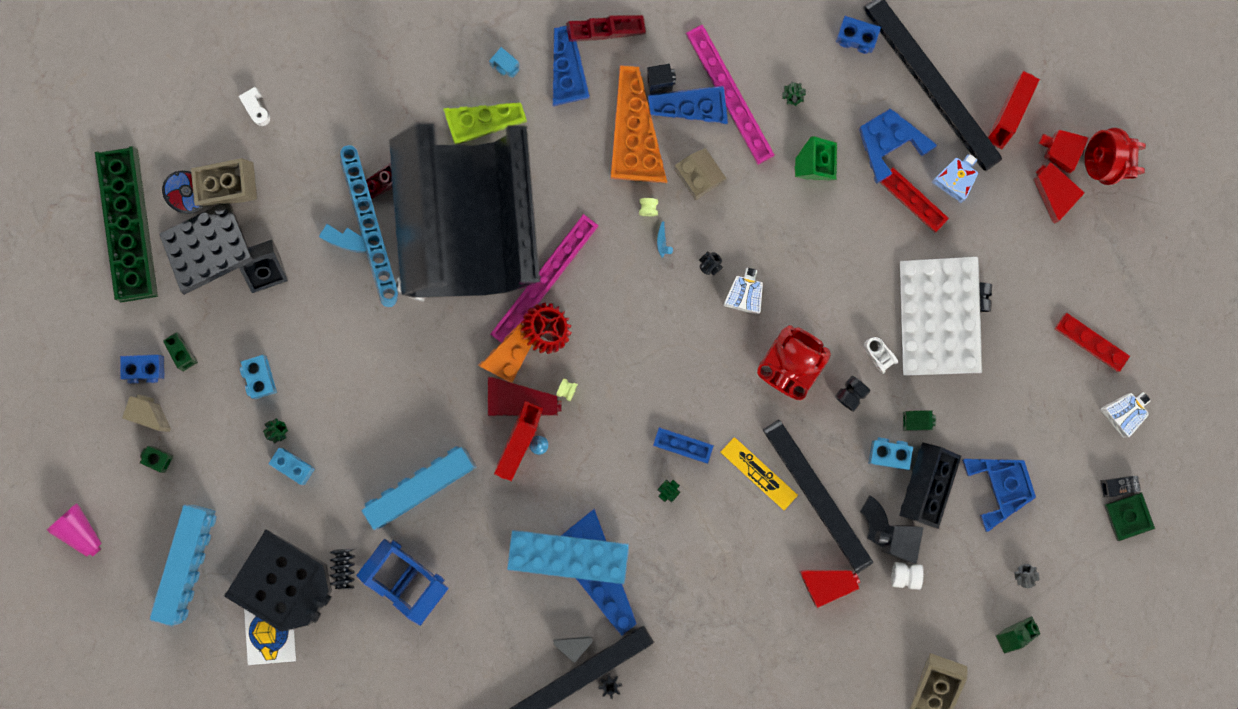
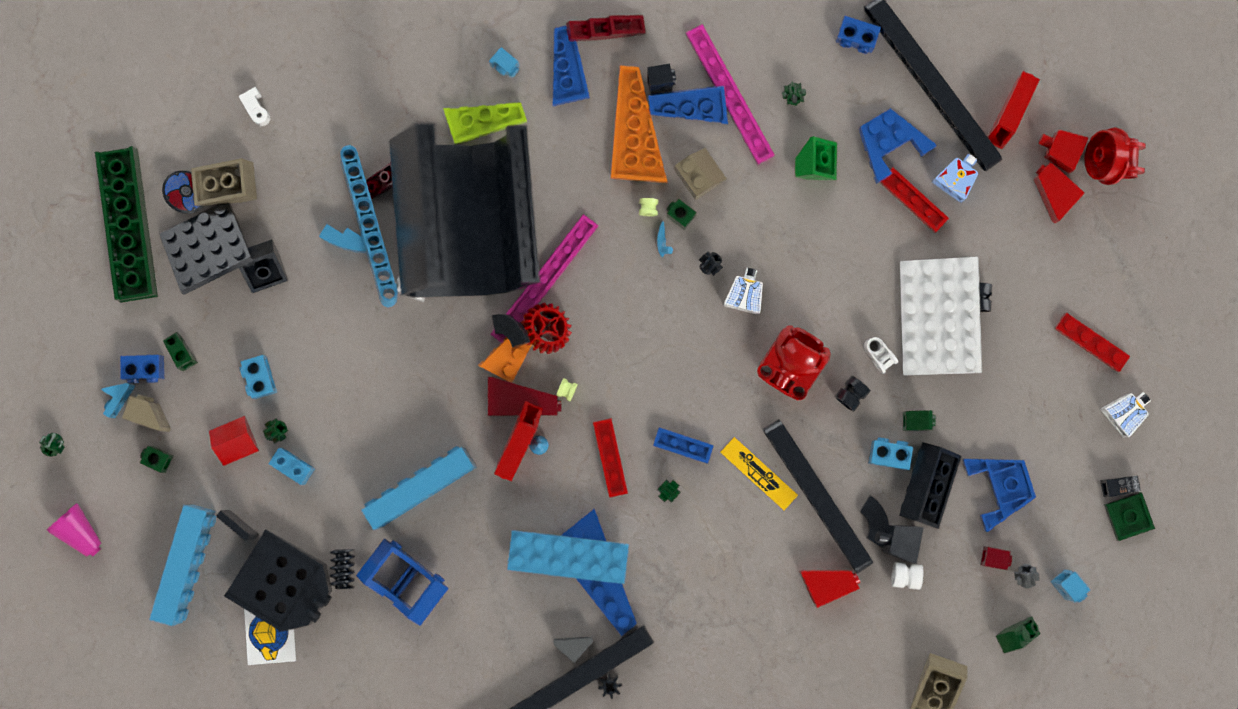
none -> dark green gear [39,433,65,457]
none -> dark azure slope [101,383,135,418]
none -> red slope [209,416,259,466]
none -> black tile [216,510,259,541]
none -> black tile [492,314,530,348]
none -> red plate [593,418,628,498]
none -> dark green brick [666,199,697,230]
none -> dark red brick [980,546,1012,571]
none -> dark azure brick [1050,570,1090,603]

